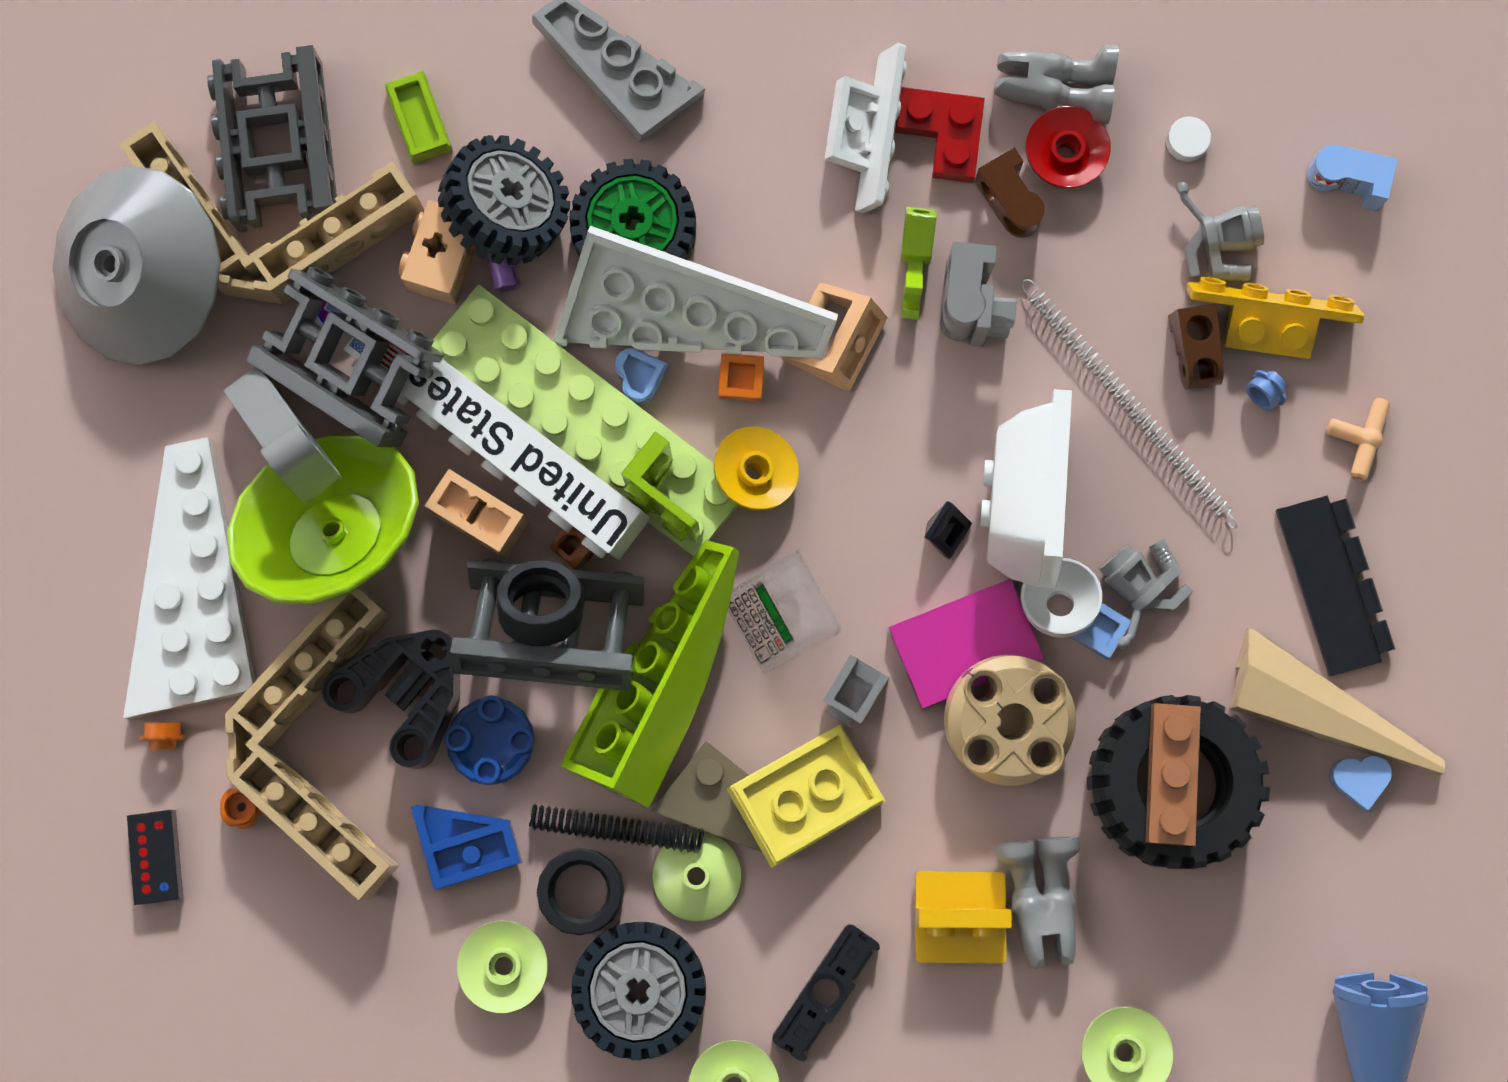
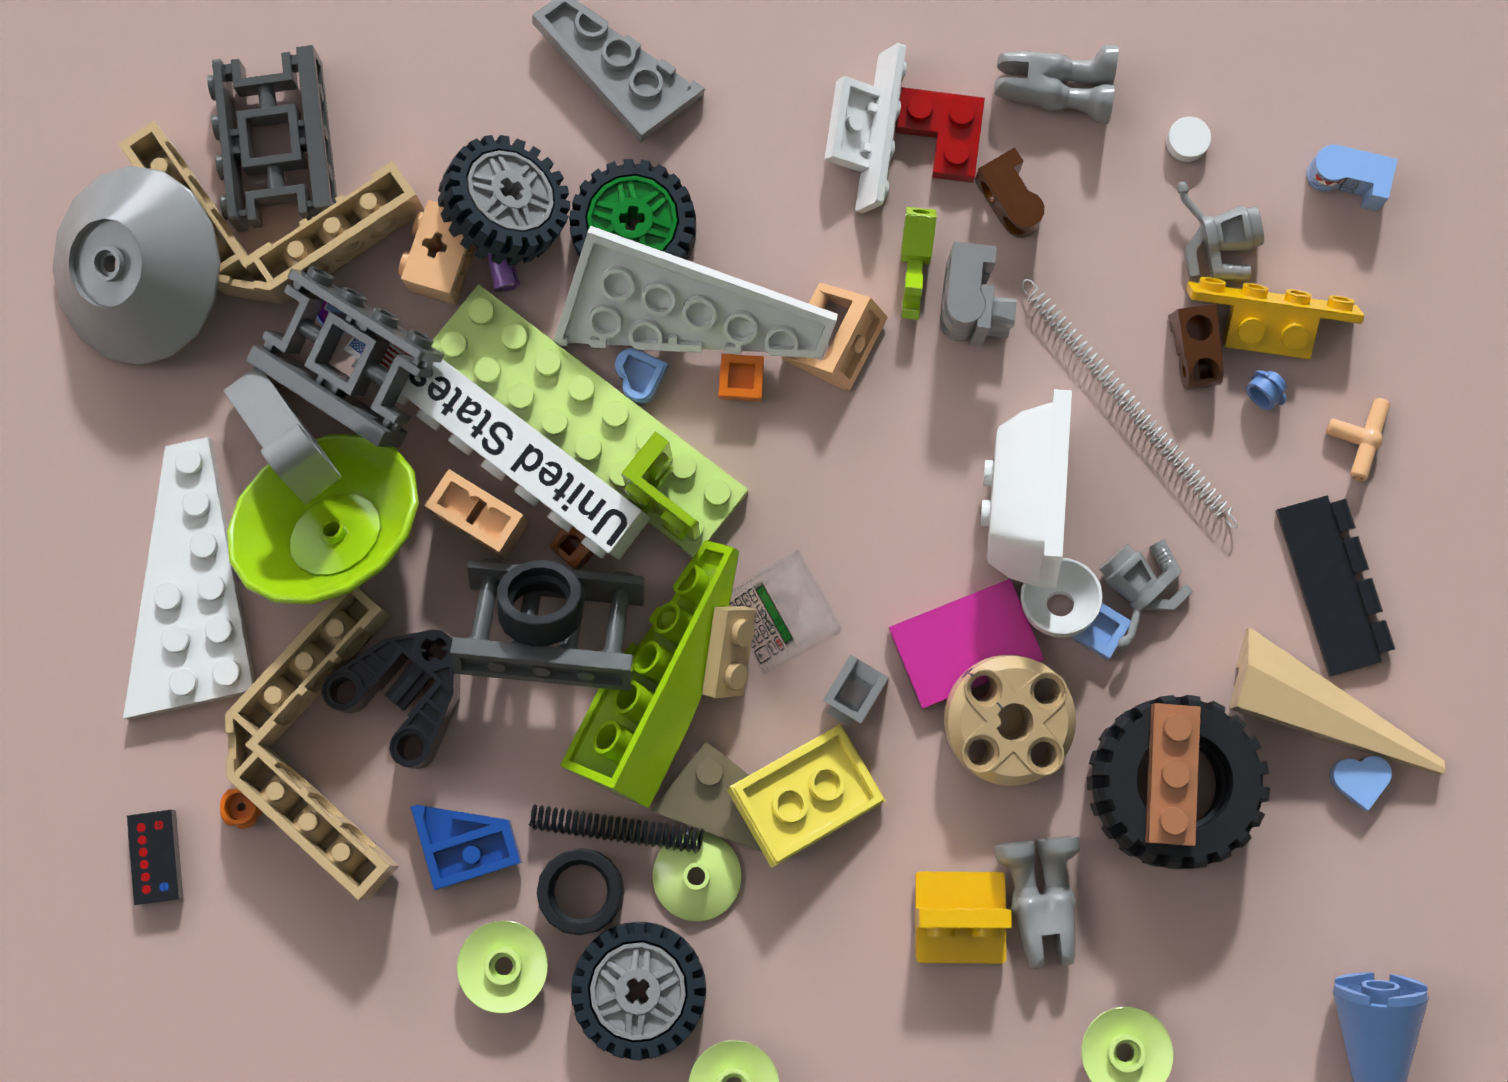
orange plate [139,722,185,750] -> none
lime tile [384,71,453,165] -> none
blue dish [444,695,535,785] -> none
yellow dish [713,427,799,511] -> none
black piece [772,924,880,1061] -> none
black slope [924,501,972,559] -> none
red dish [1025,106,1111,189] -> none
none -> tan plate [702,606,756,698]

